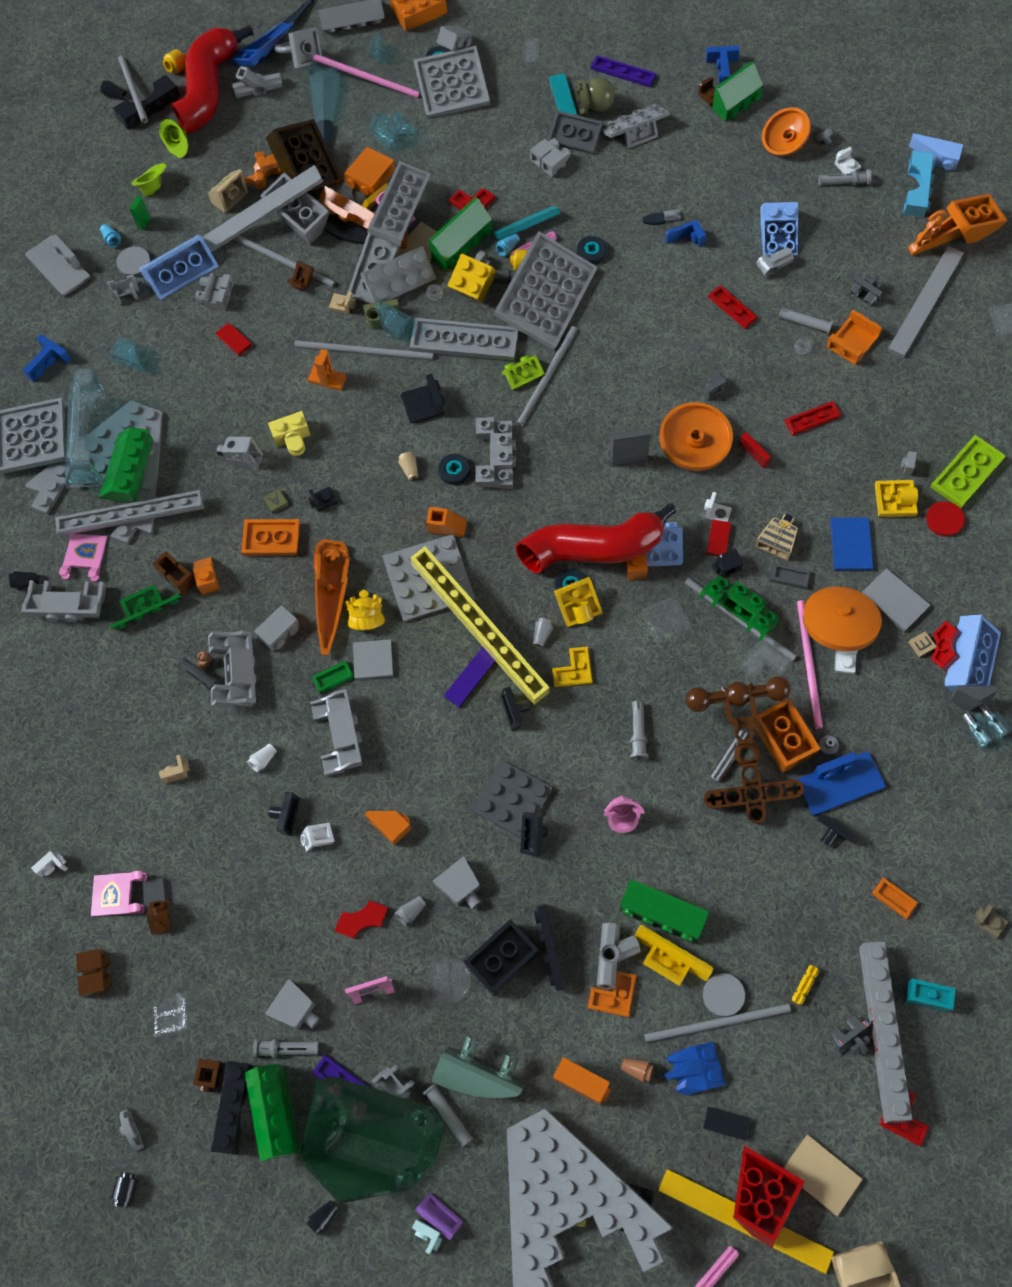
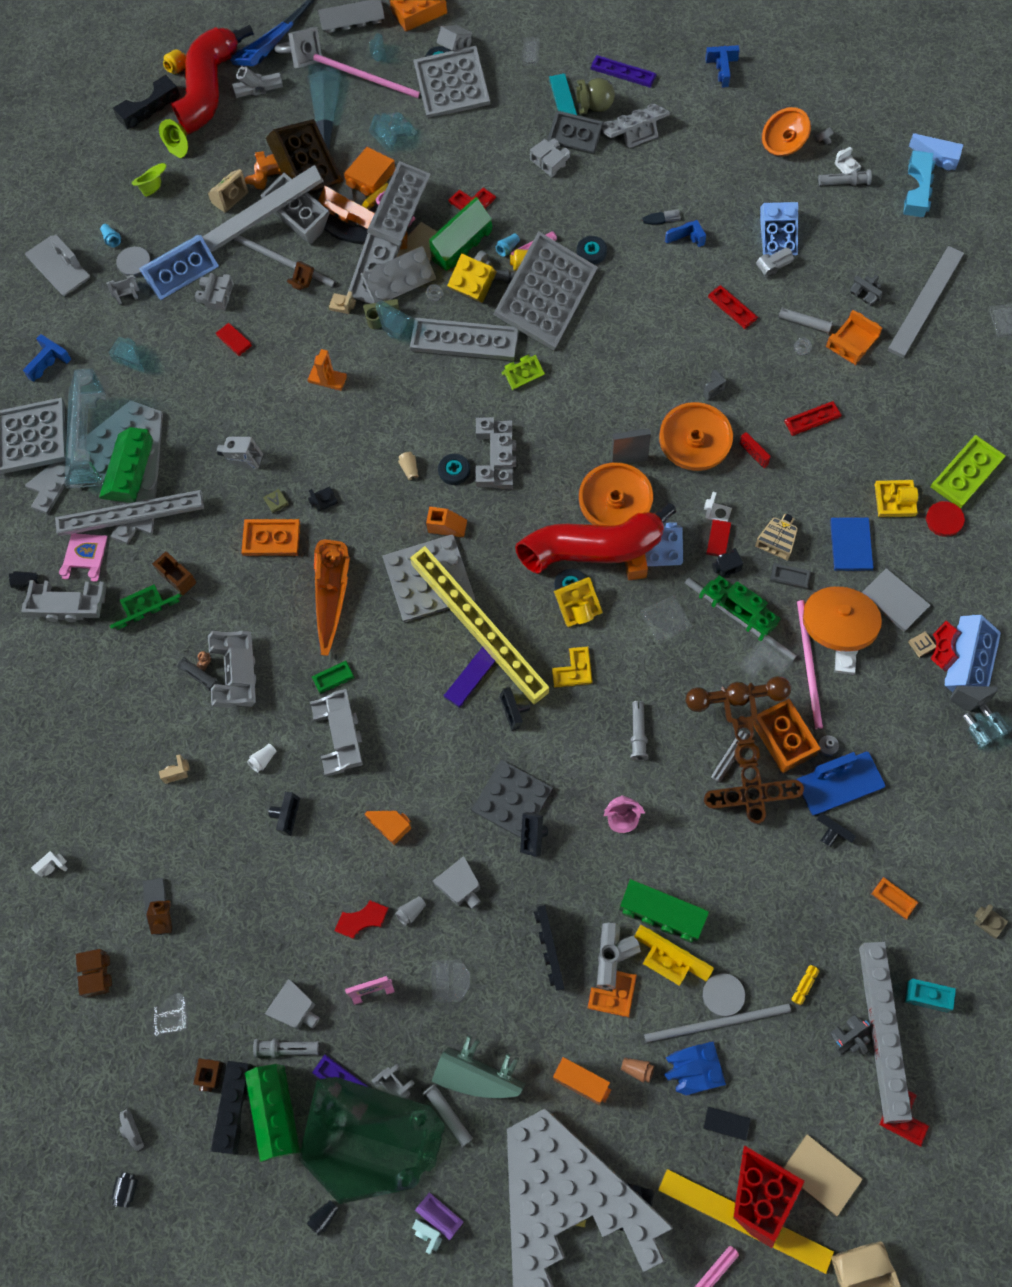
bright pink flag [91,871,147,916] -> none
black cone [100,80,126,100] -> none
light grey piece [118,55,148,123] -> none
green tile [129,196,151,231] -> none
orange slope [193,557,220,595] -> none
light grey brick [254,605,300,651] -> none
light yellow brick [268,411,310,456] -> none
light grey piece [295,340,433,360] -> none
white bracket [301,823,334,851] -> none
yellow hair [346,589,385,630] -> none
light grey tile [353,639,393,680] -> none
black bracket [401,374,446,423] -> none
black brick [464,919,539,997] -> none
teal tile [493,206,560,240] -> none
light grey piece [517,326,578,426] -> none
light grey cone [533,618,554,647] -> none
reddish brown bracket [698,77,715,106] -> none
slope [712,61,763,121] -> none
light grey plate [901,451,917,476] -> none
orange slope [908,193,1007,256] -> none
none -> orange dish [579,462,653,526]

